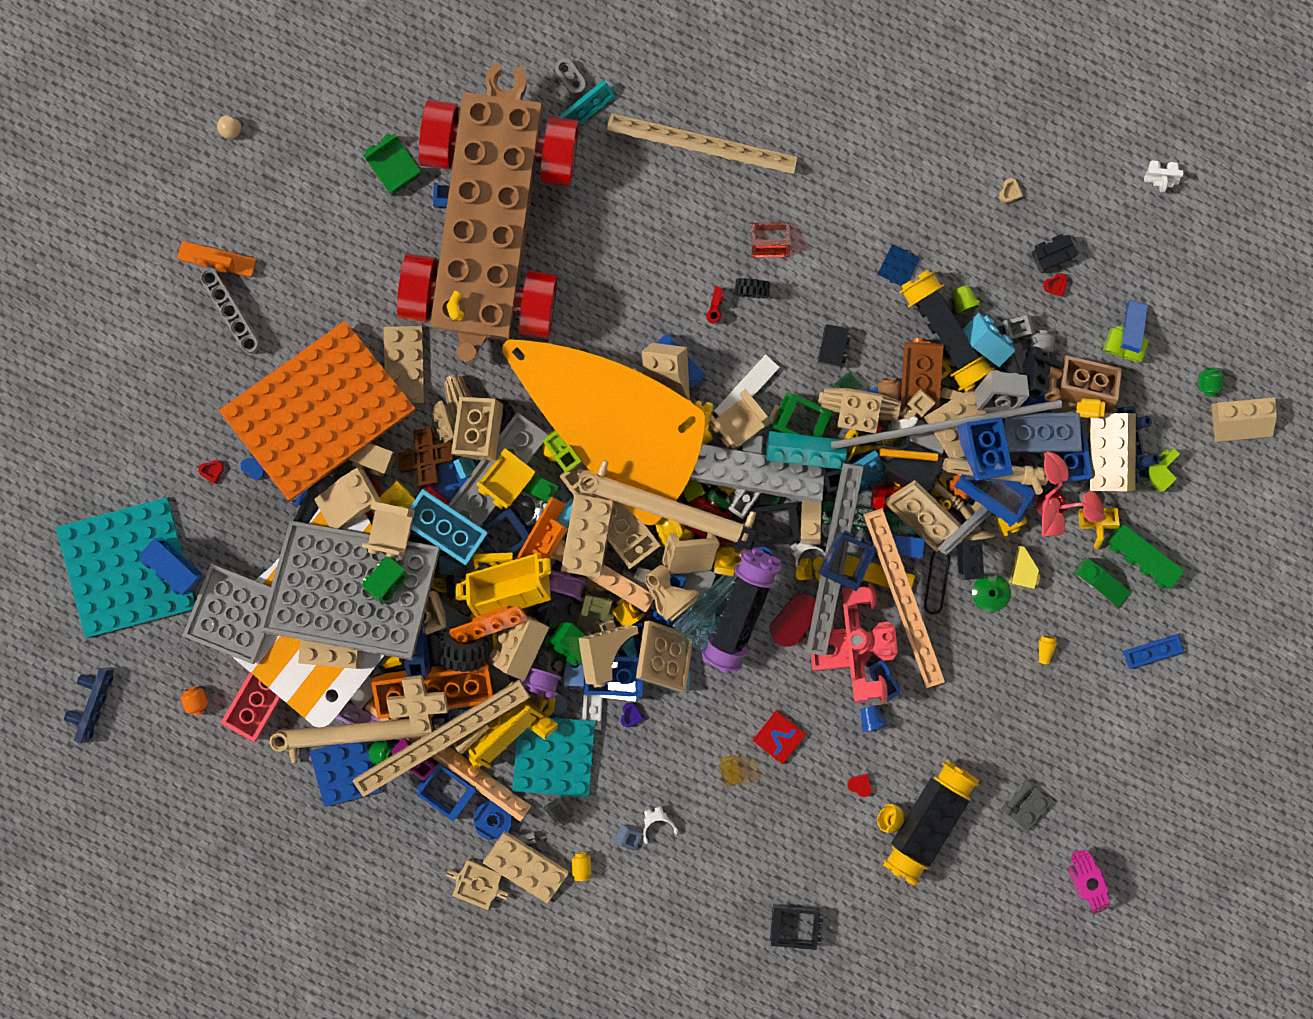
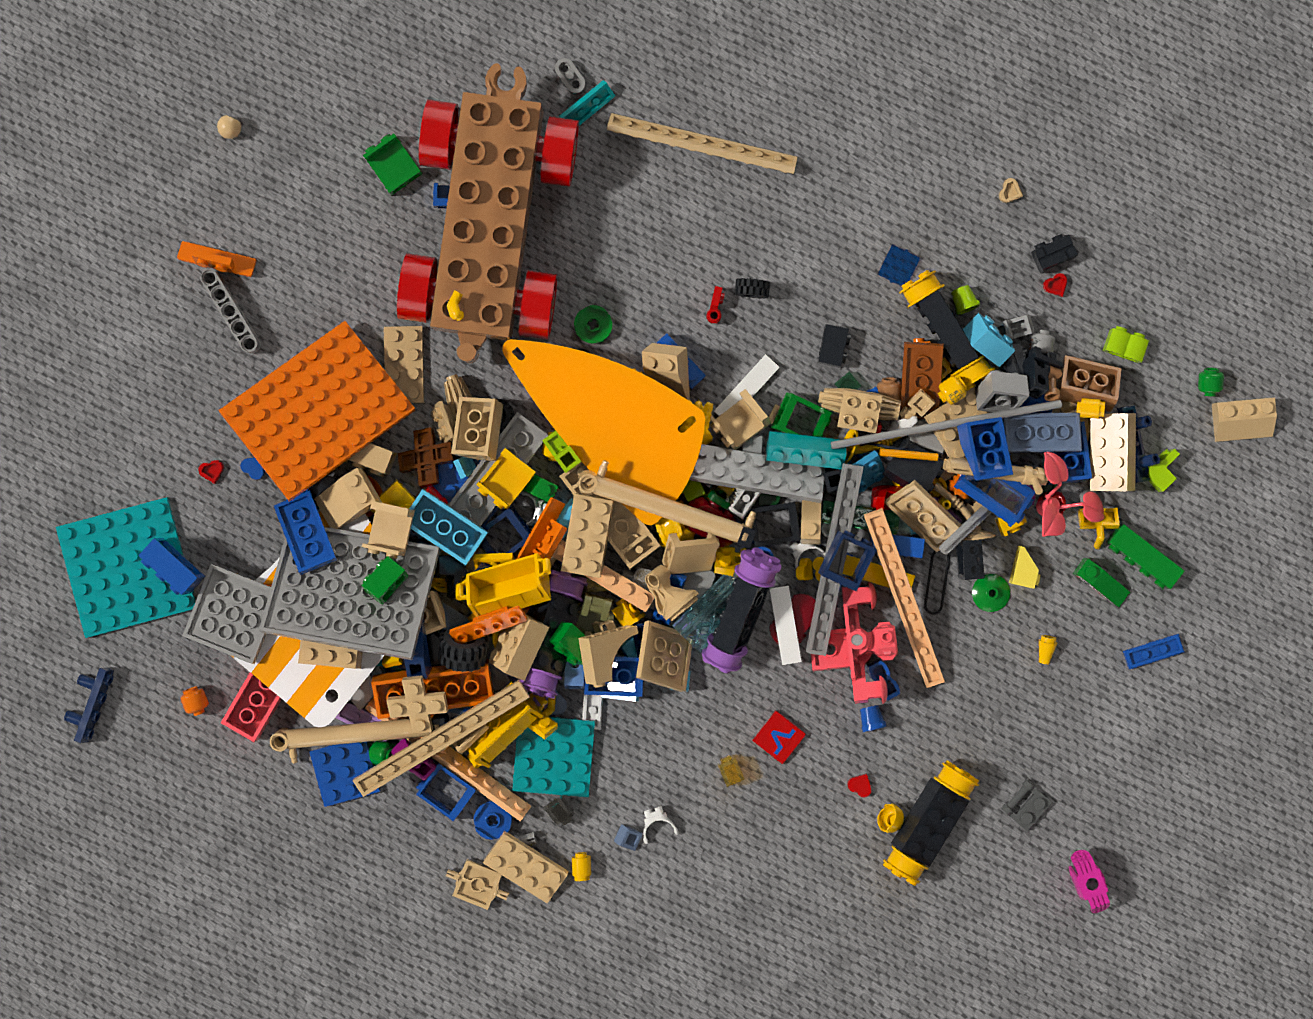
dark purple tile [621,702,644,728] -> none
clear red tile [751,222,791,257] -> none
black window [770,904,823,950] -> none
blue tile [1120,300,1148,353] -> none
white hips [1144,160,1183,192] -> none
none -> blue plate [274,491,337,575]
none -> green plate [574,305,612,344]
none -> white tile [770,586,801,665]
none -> yellow head [937,376,968,405]

